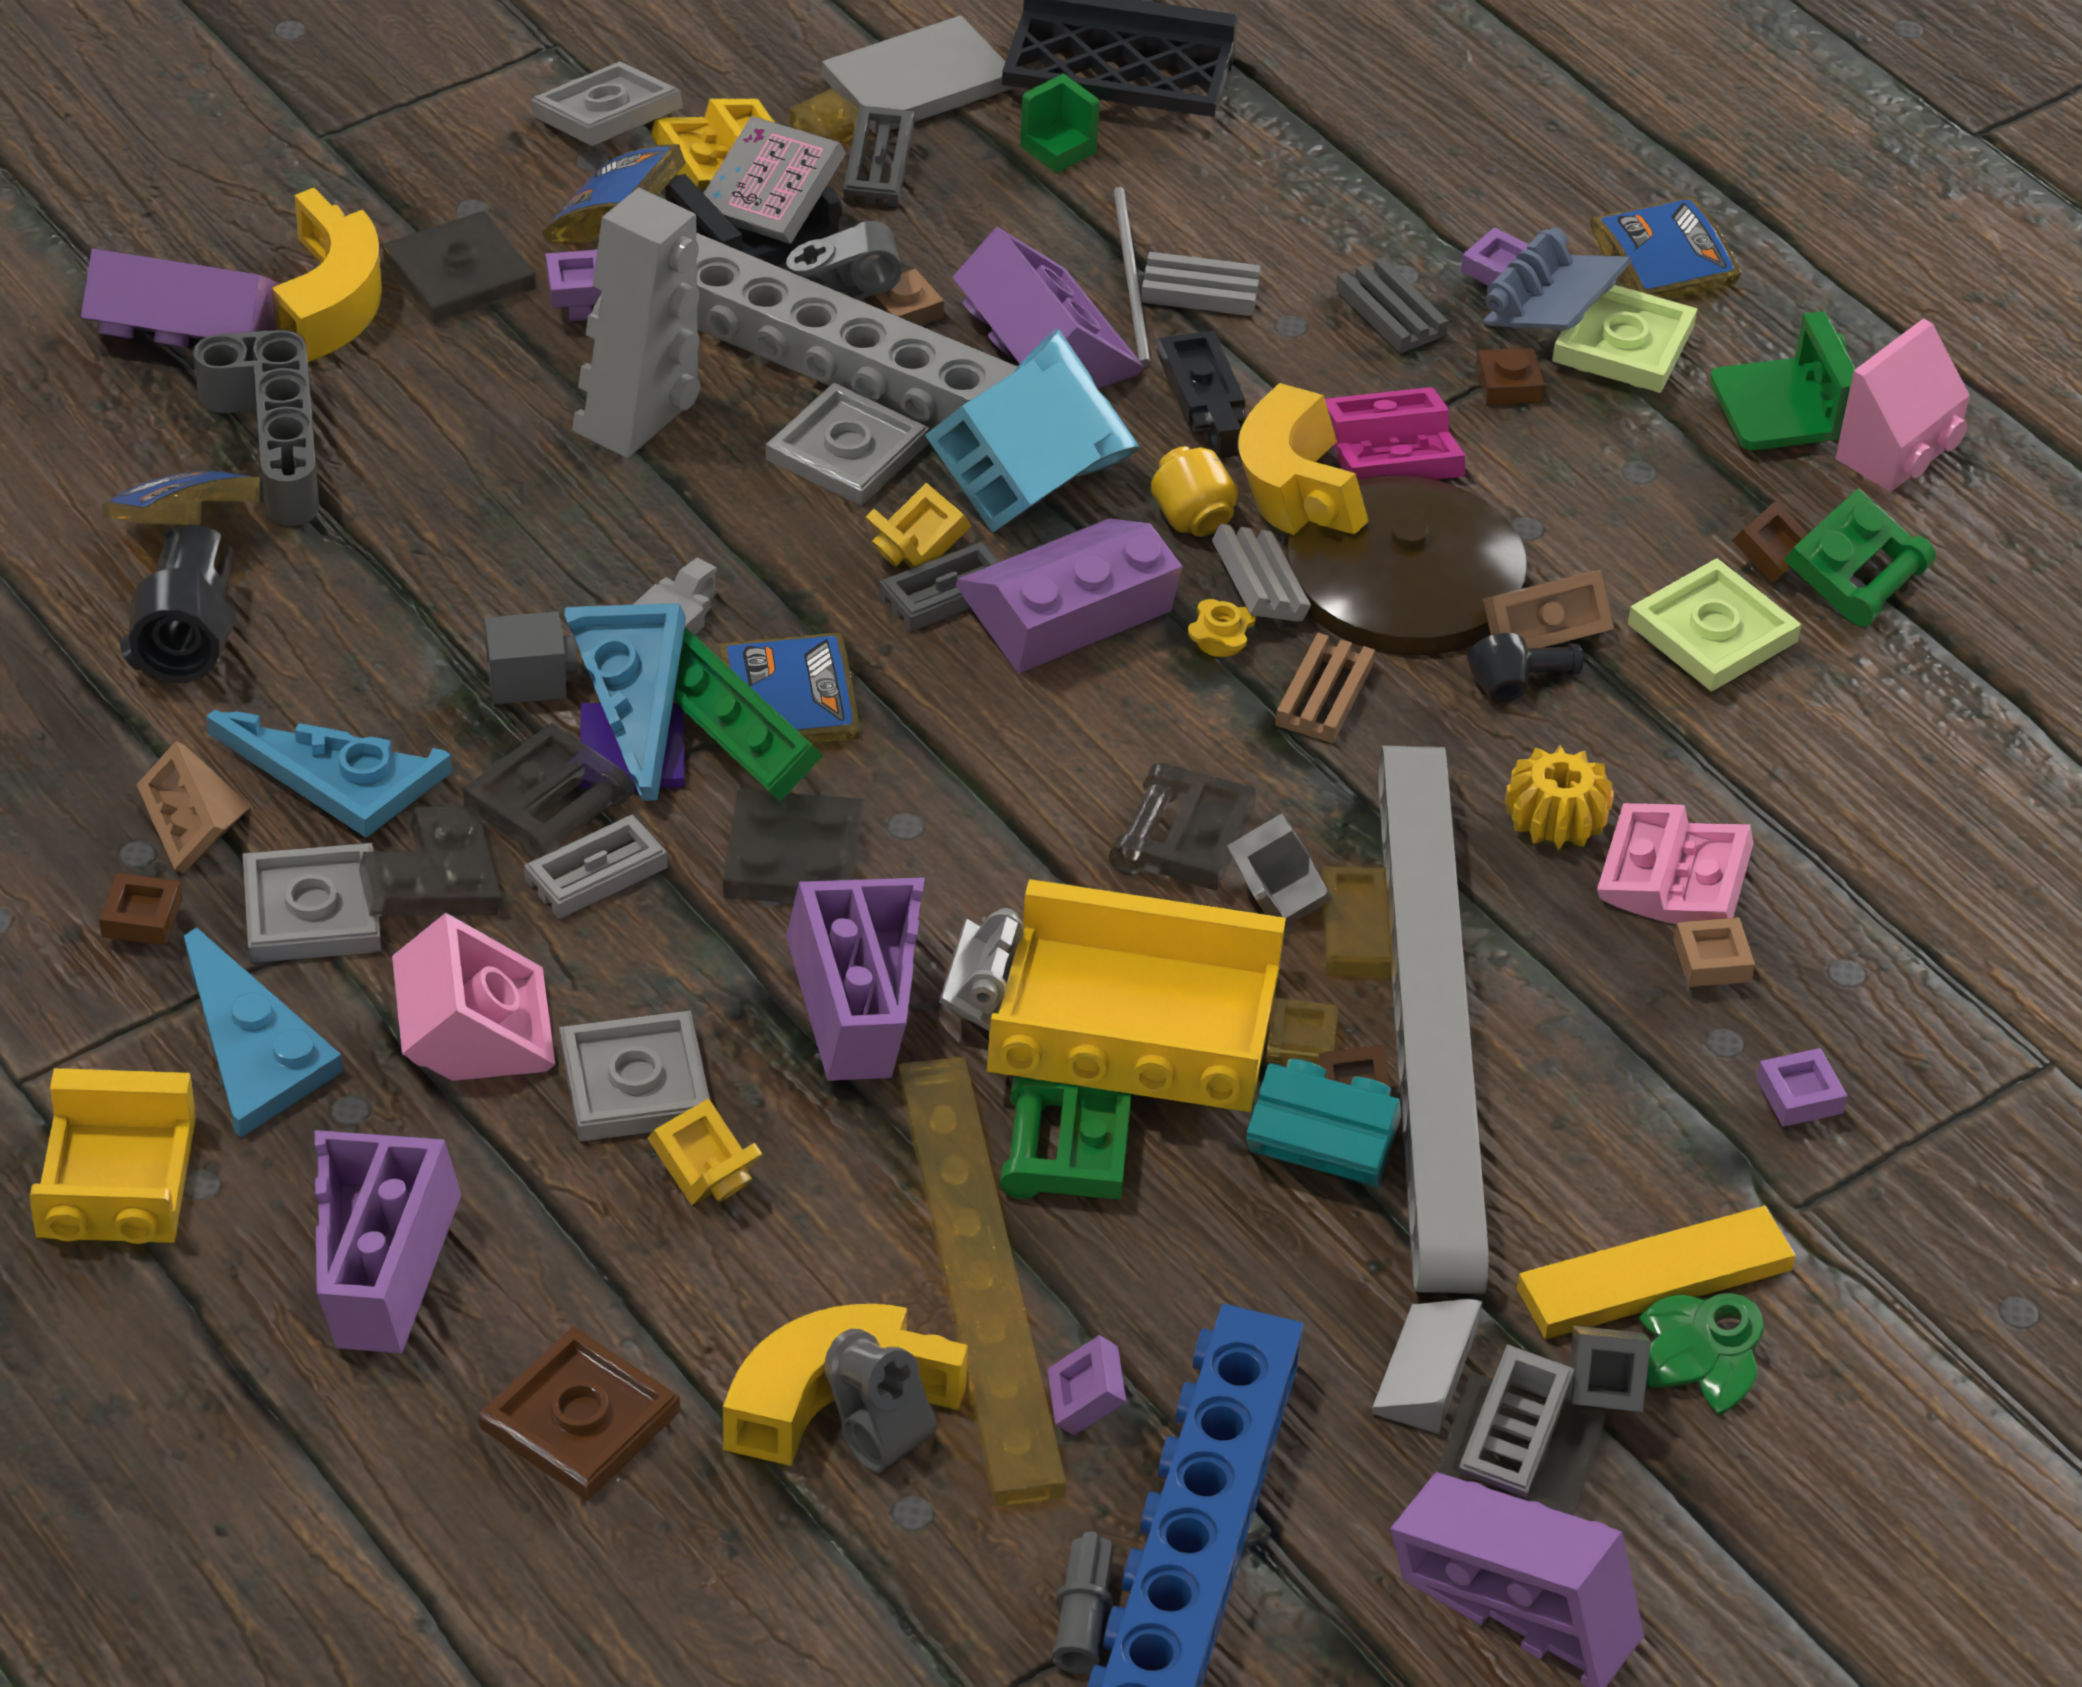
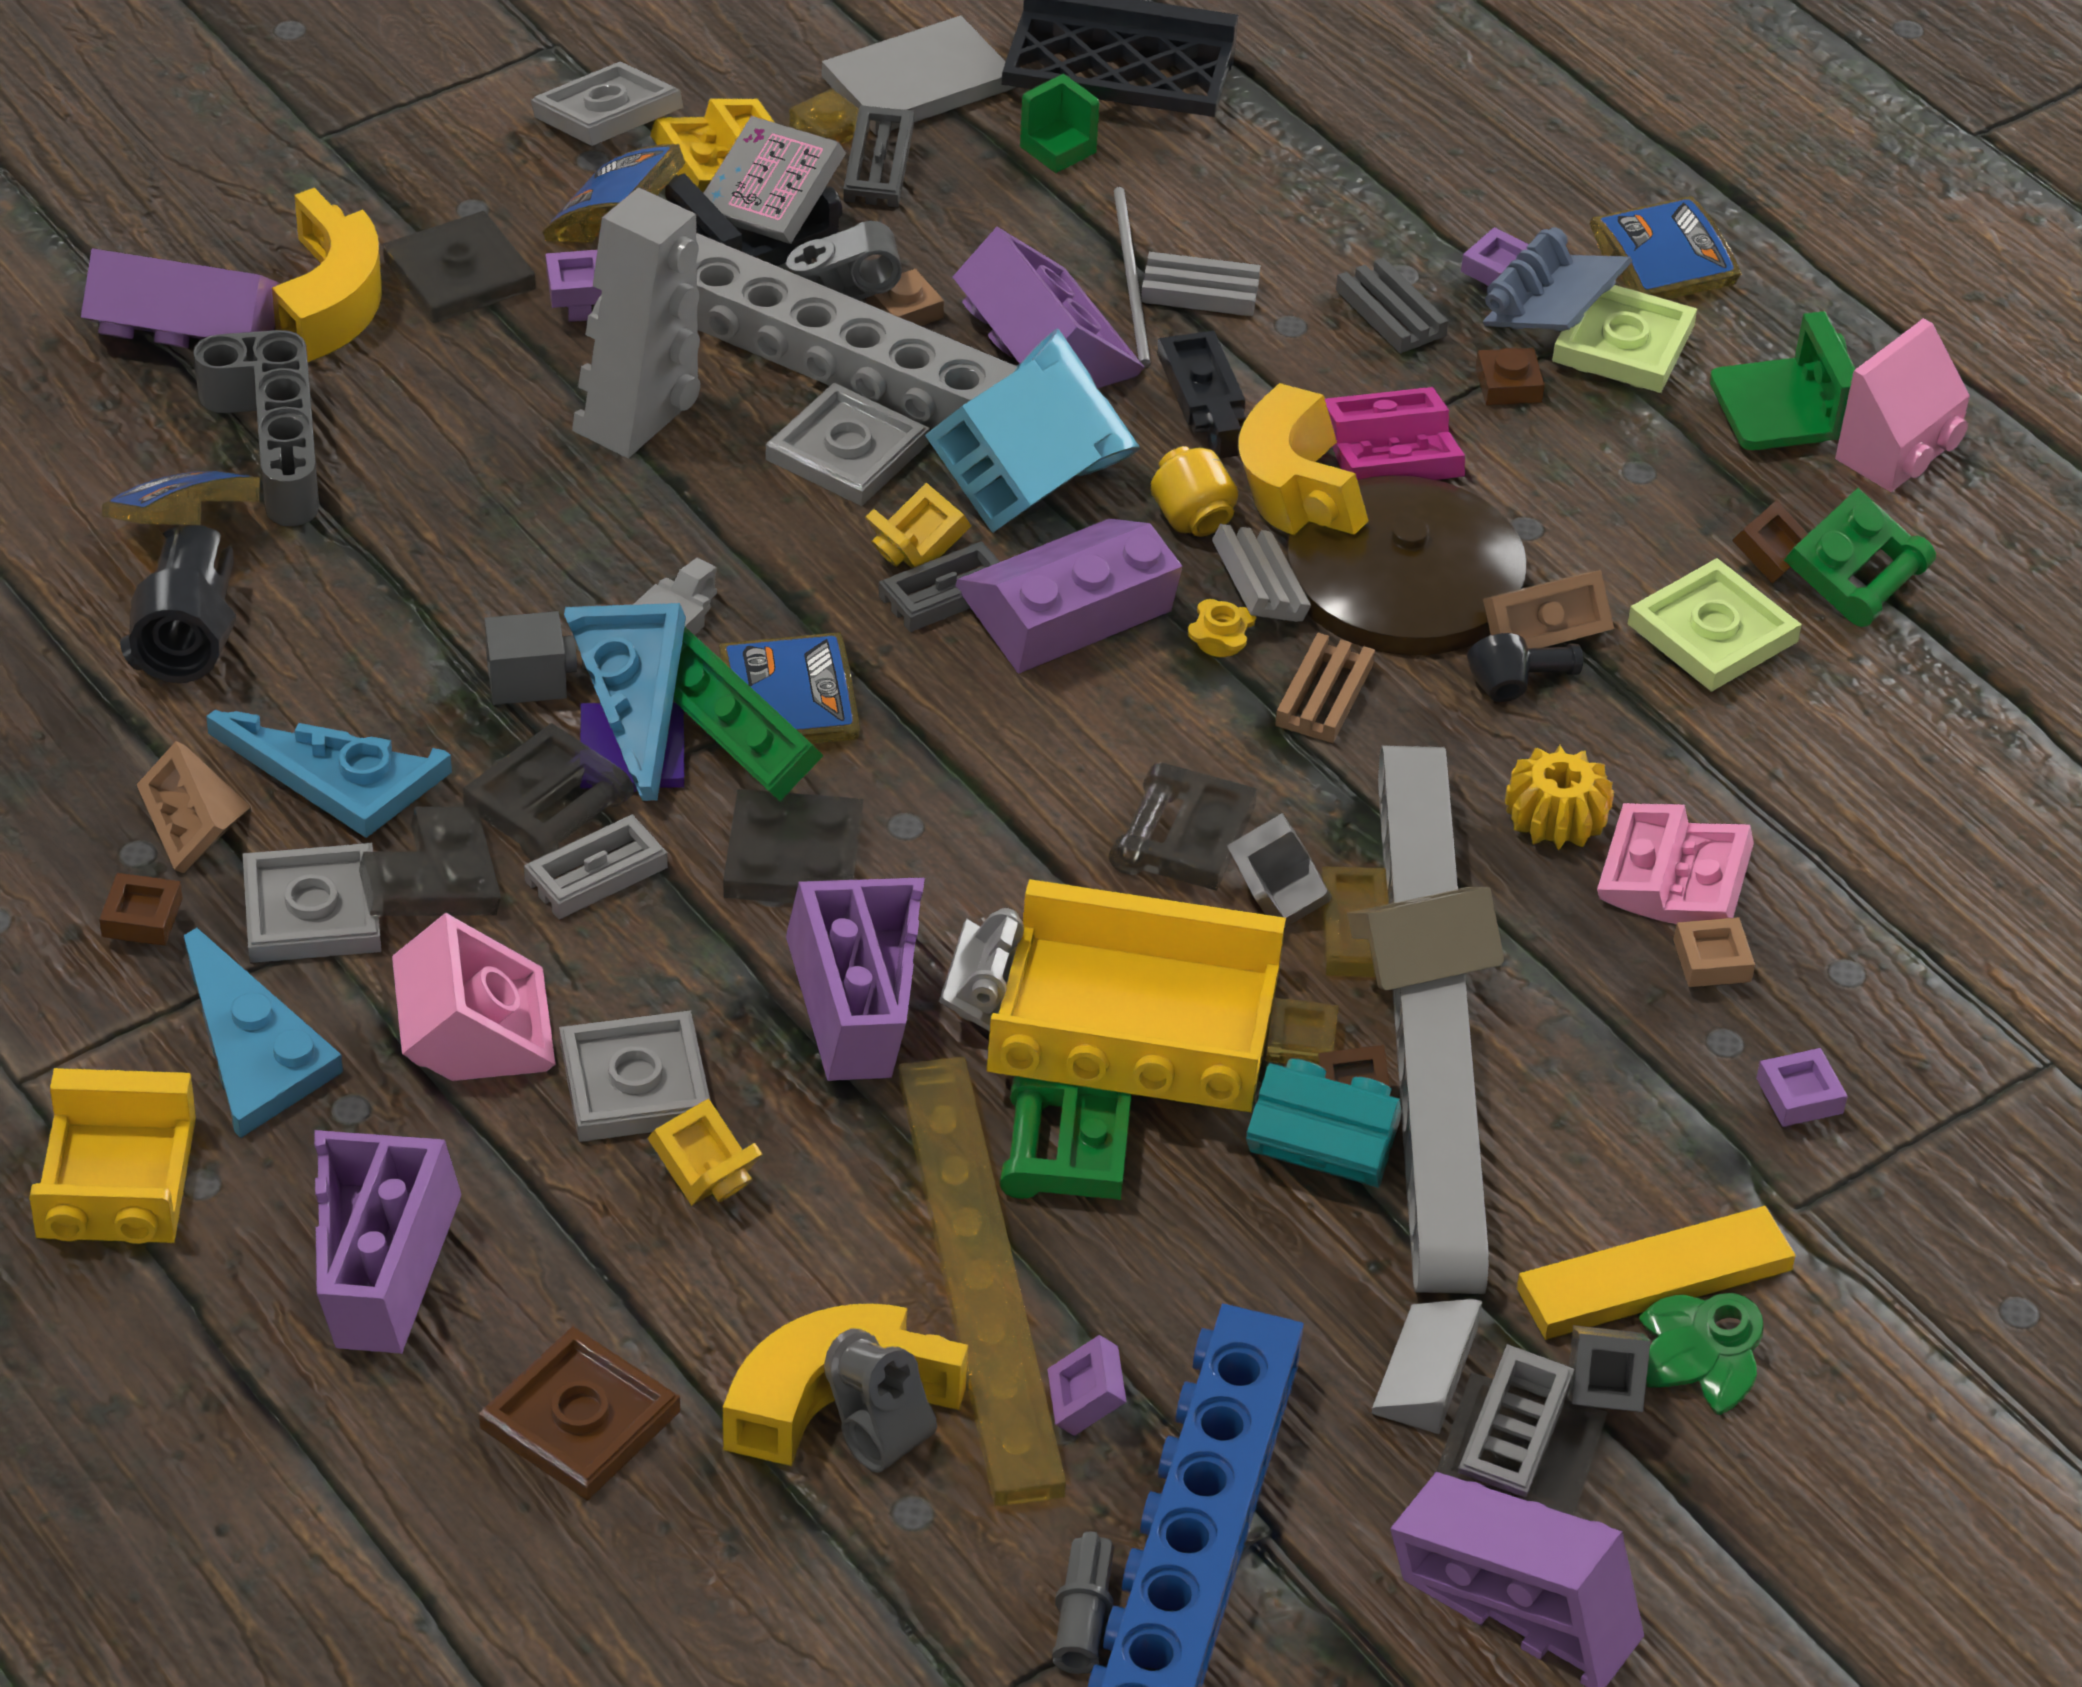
none -> dark tan panel [1347,887,1504,990]

